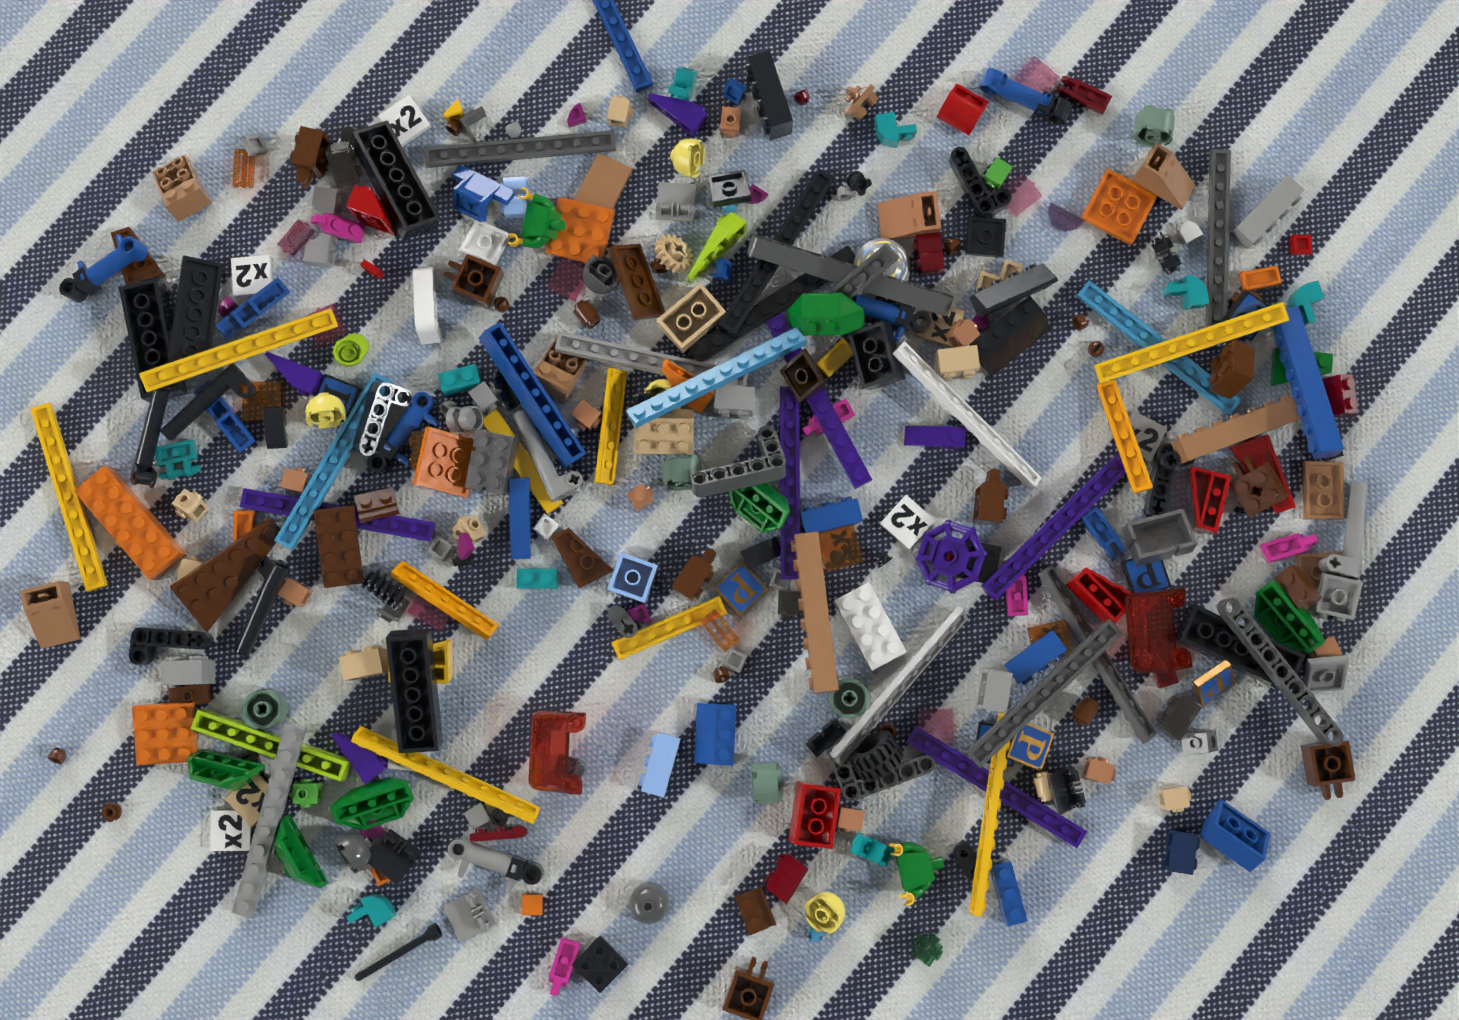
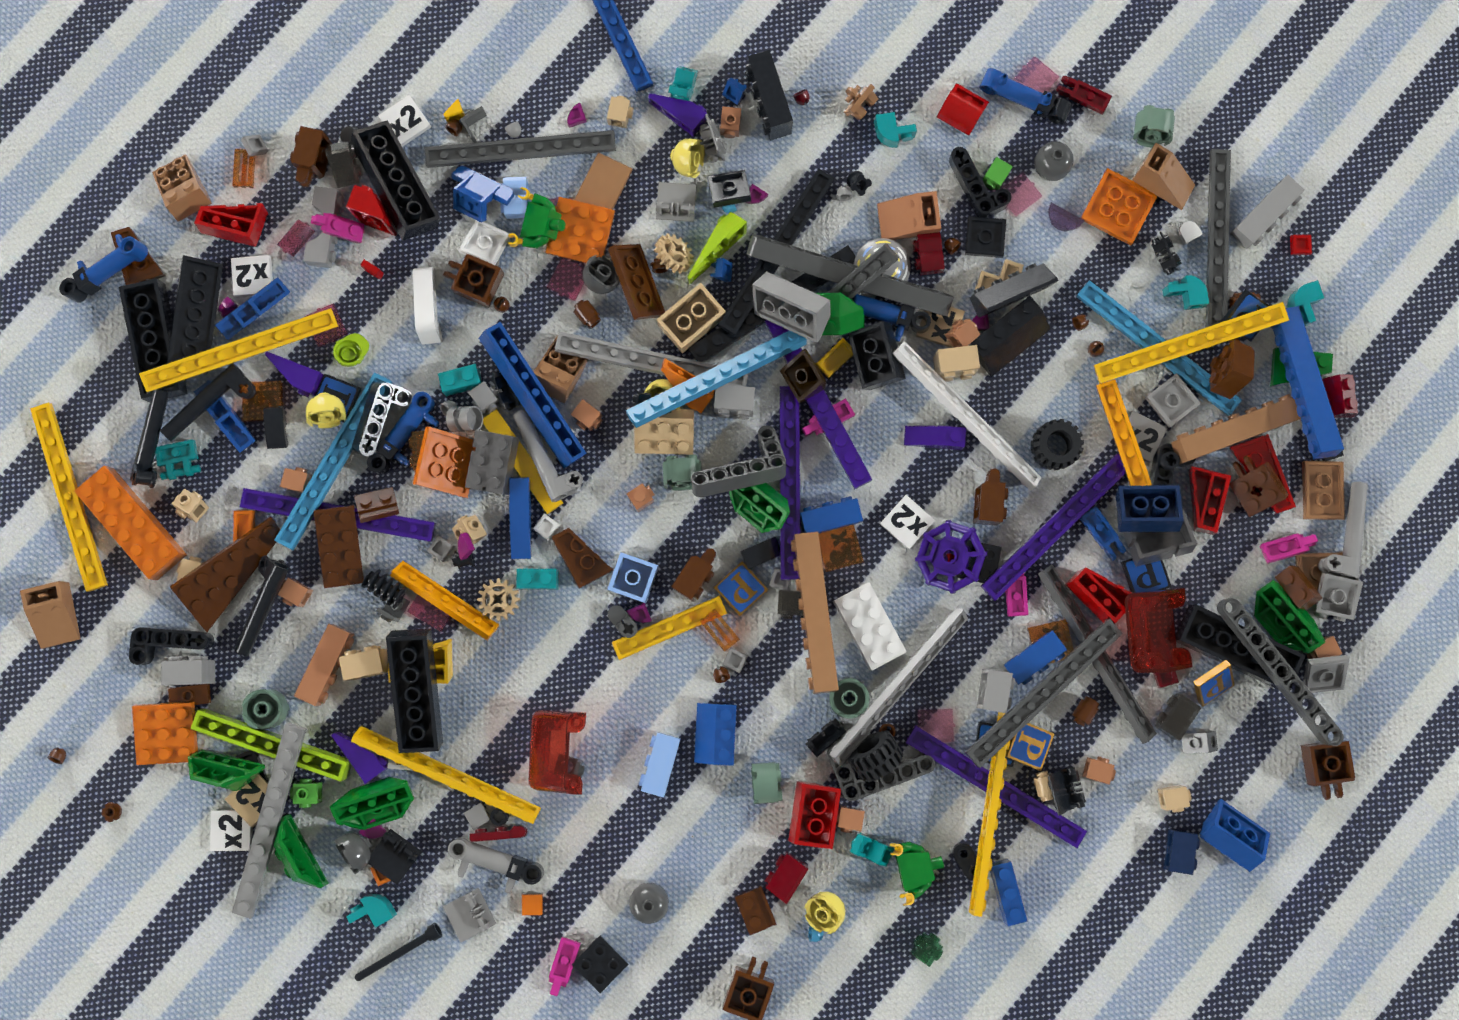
yellow tile [594,368,627,486] -> none
black bush [873,551,893,568] -> none
orange tile [1238,265,1282,292] -> none
none -> red wedge [194,203,268,247]
none -> nougat brick [294,624,354,706]
none -> tan gear [477,578,521,621]
none -> light grey hinge [699,114,726,163]
none -> light grey slope [752,272,831,343]
none -> black tyre [1030,419,1084,470]
none -> dark grey cylinder [1034,141,1074,181]
none -> dark blue brick [1116,485,1184,532]
none -> light grey plate [1145,373,1201,428]

